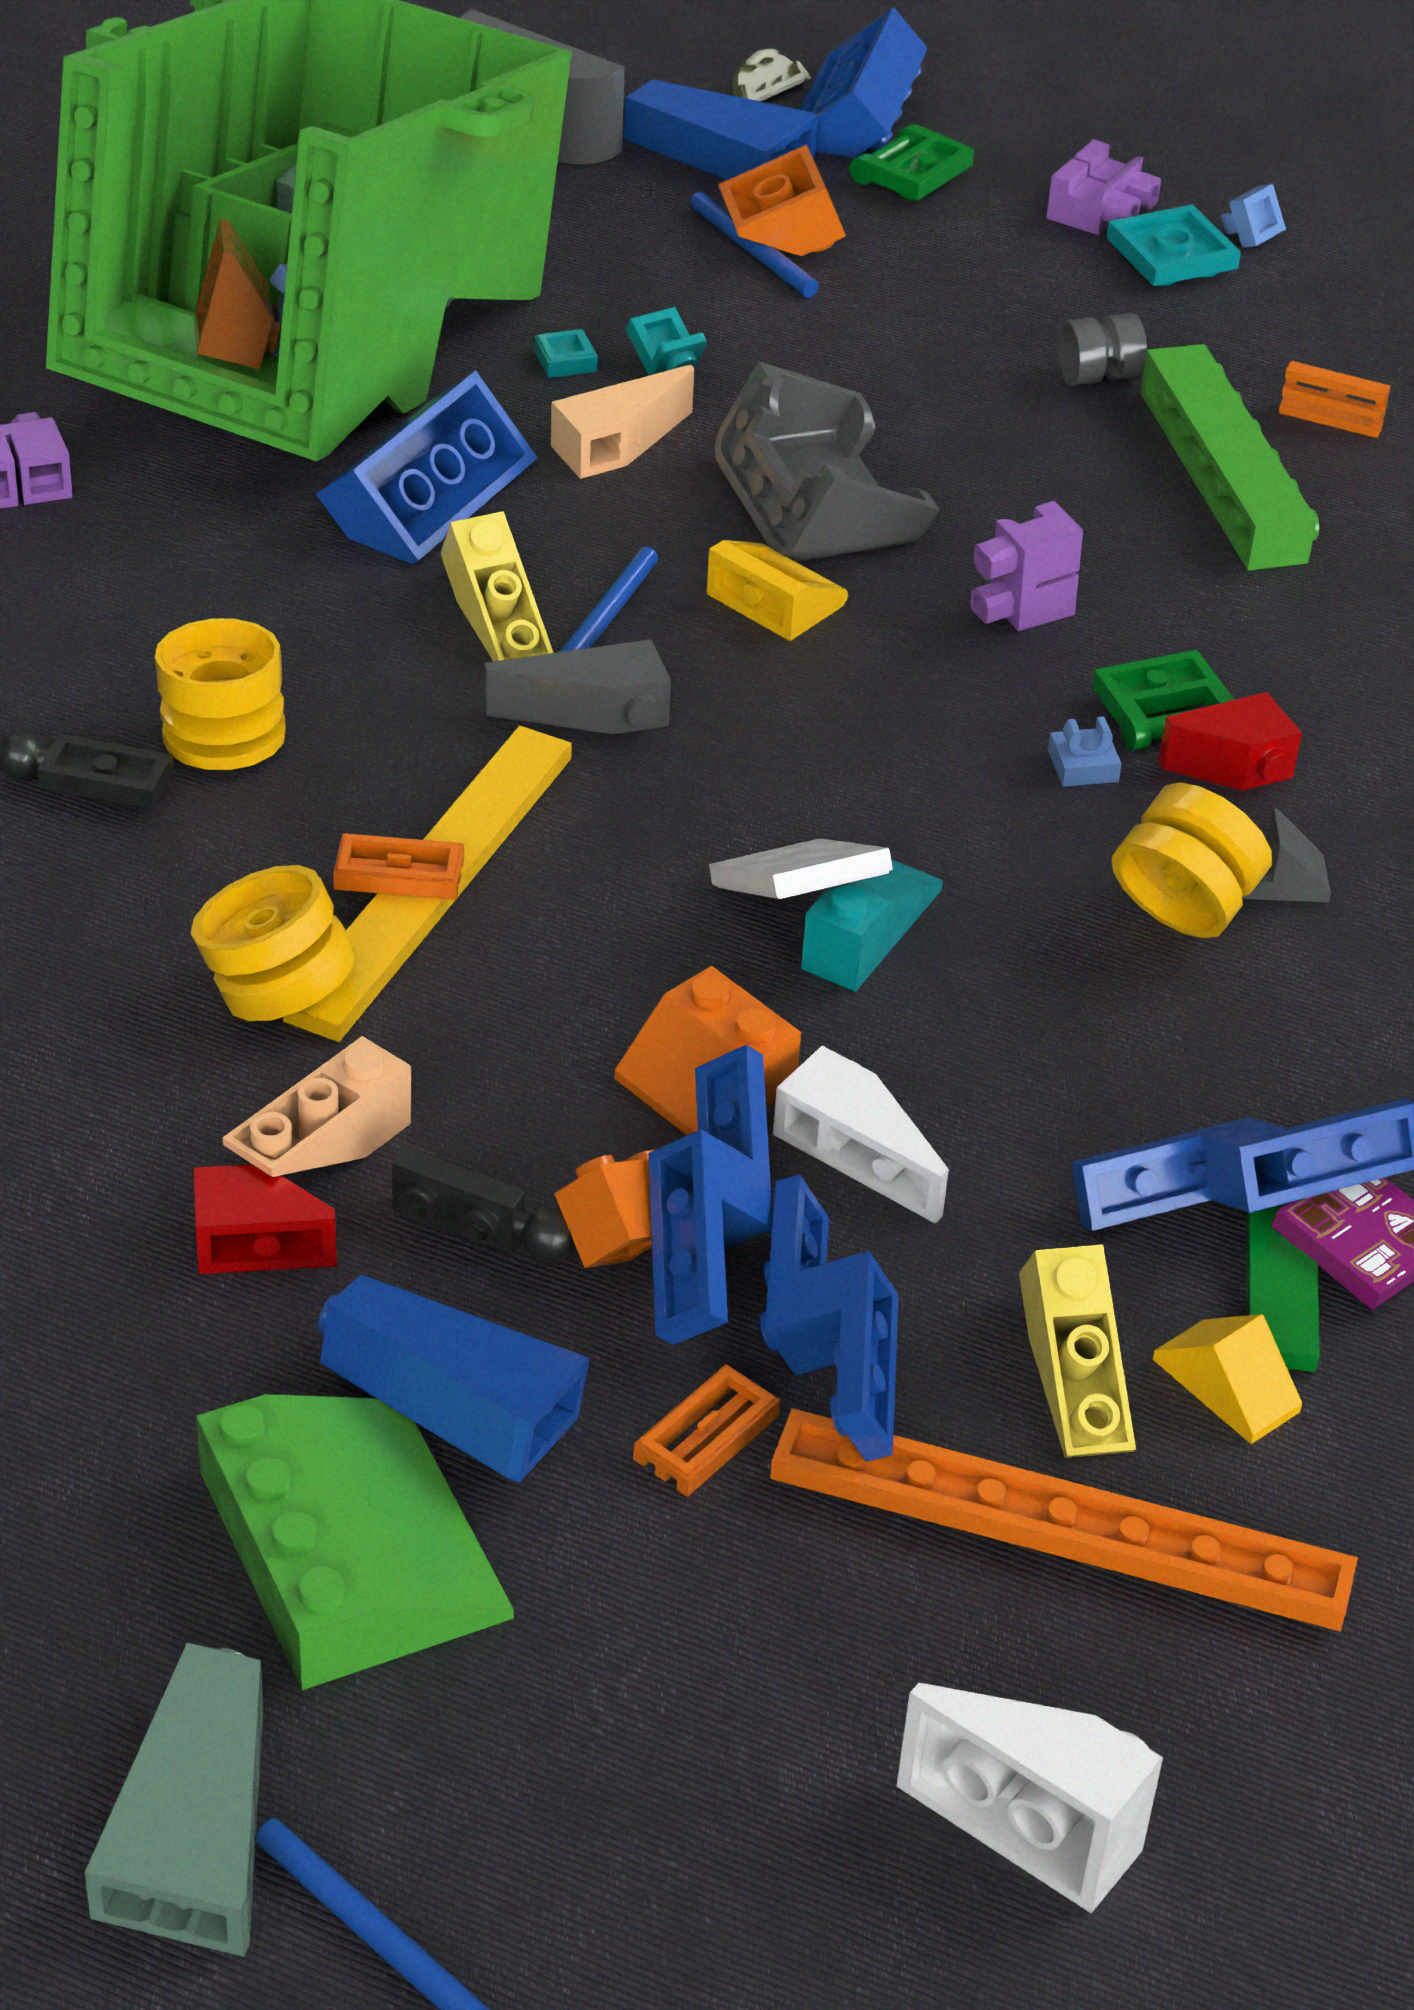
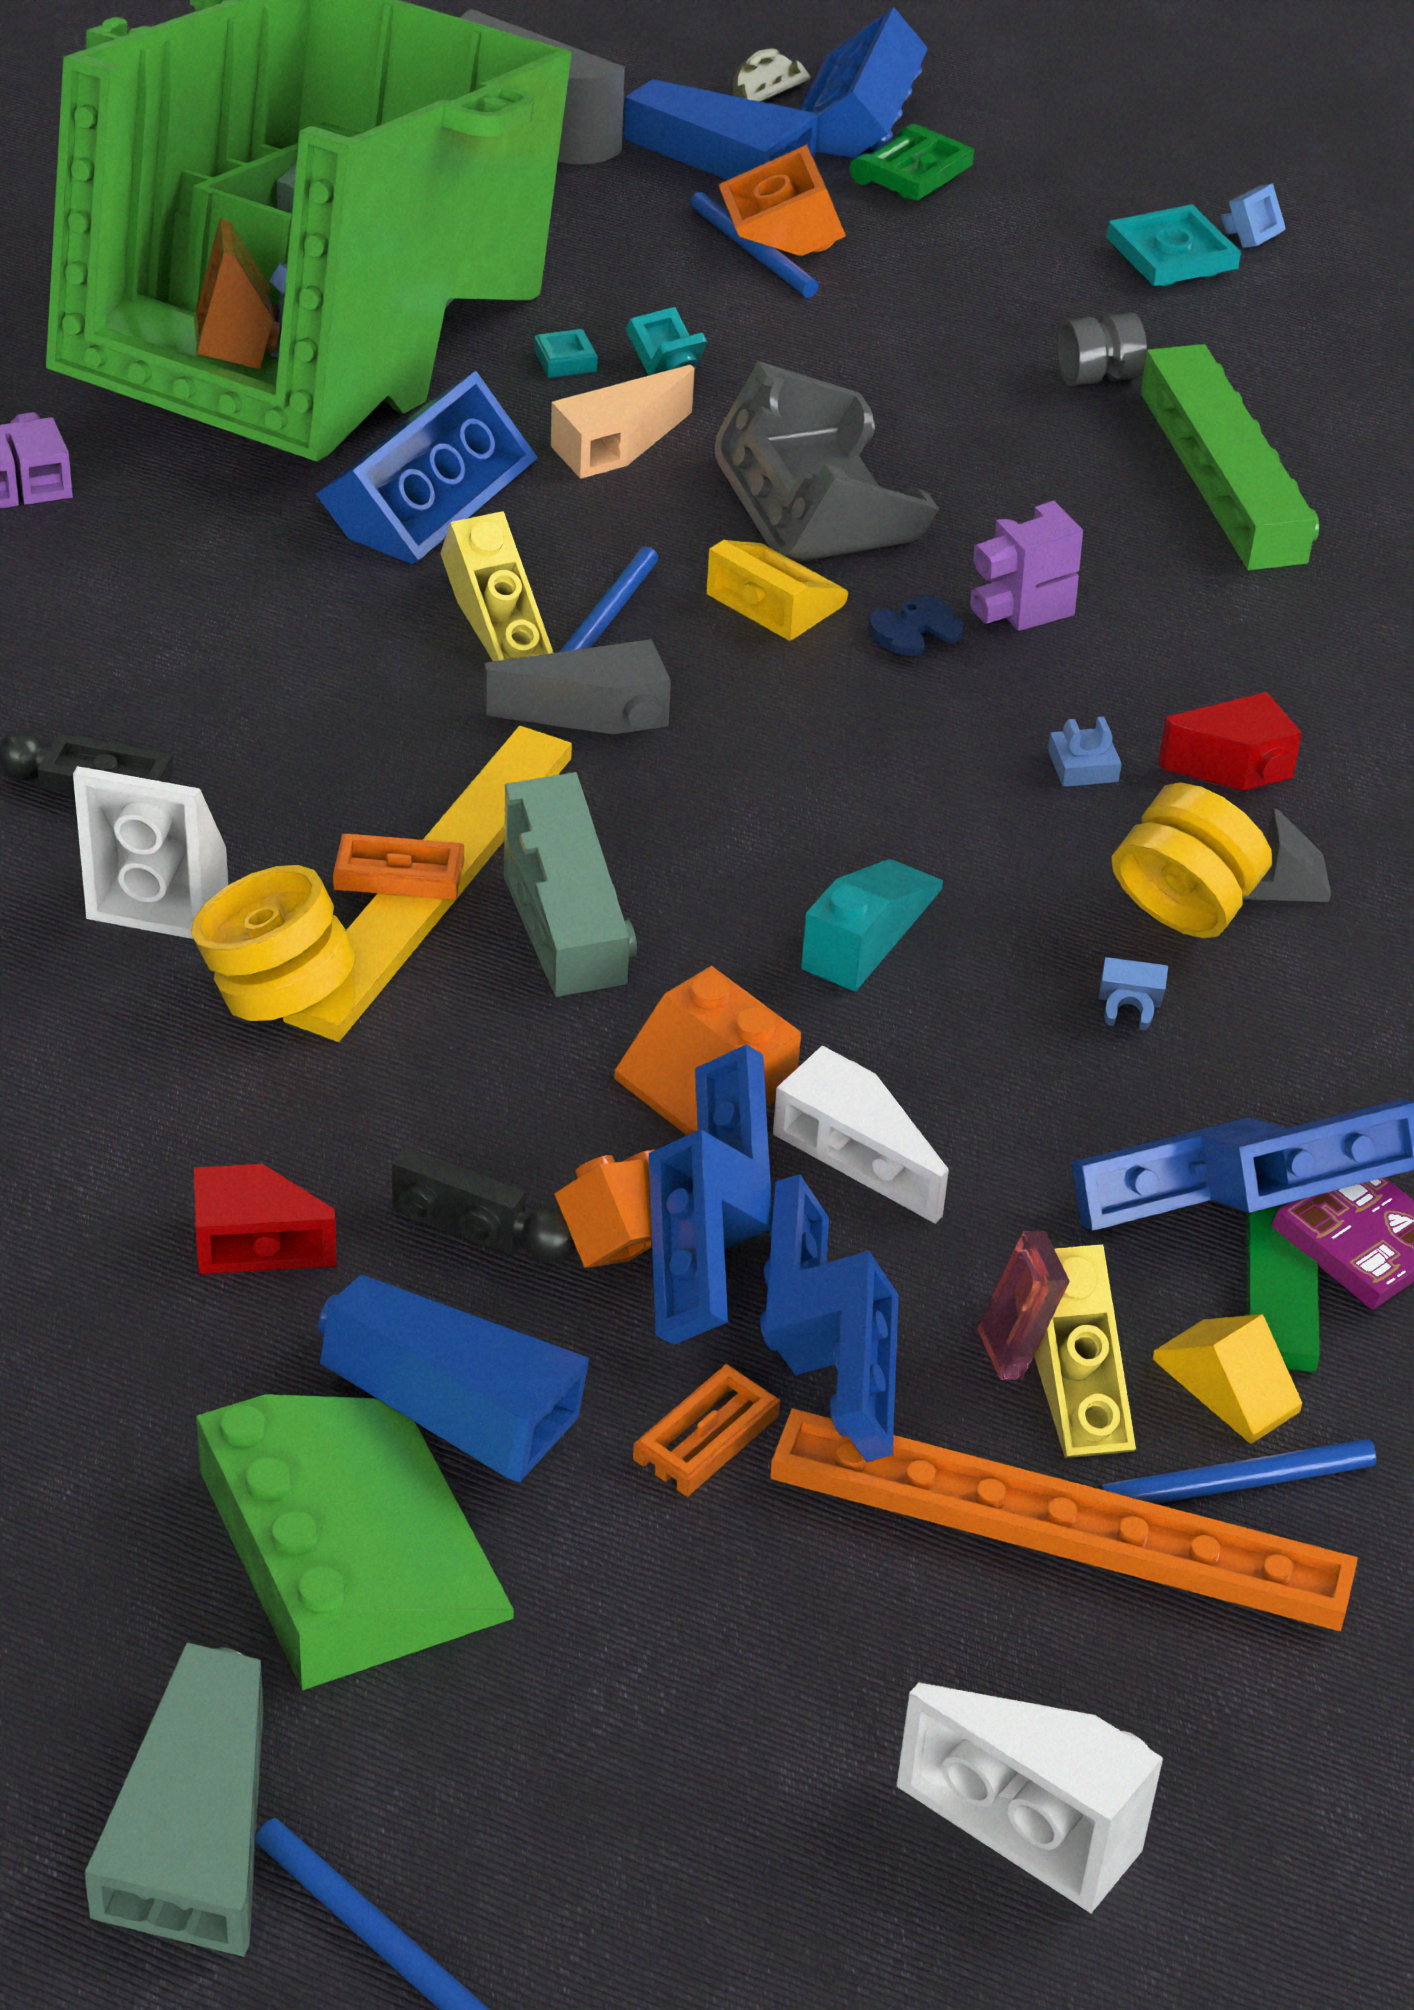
yellow wheel [155,618,286,770] -> none
light nougat slope [223,1036,411,1177] -> none
white tile [709,838,893,899] -> none
medium lavender hips [1047,139,1161,235] -> none
green plate [1092,650,1235,751] -> none
orange tile [1278,361,1391,438] -> none
none -> white slope [73,766,228,939]
none -> sand green wedge [504,772,637,997]
none -> dark blue piece [868,595,964,656]
none -> clear pink tile [977,1231,1070,1380]
none -> medium blue tile [1098,957,1168,1031]
none -> blue bar [1098,1438,1376,1504]

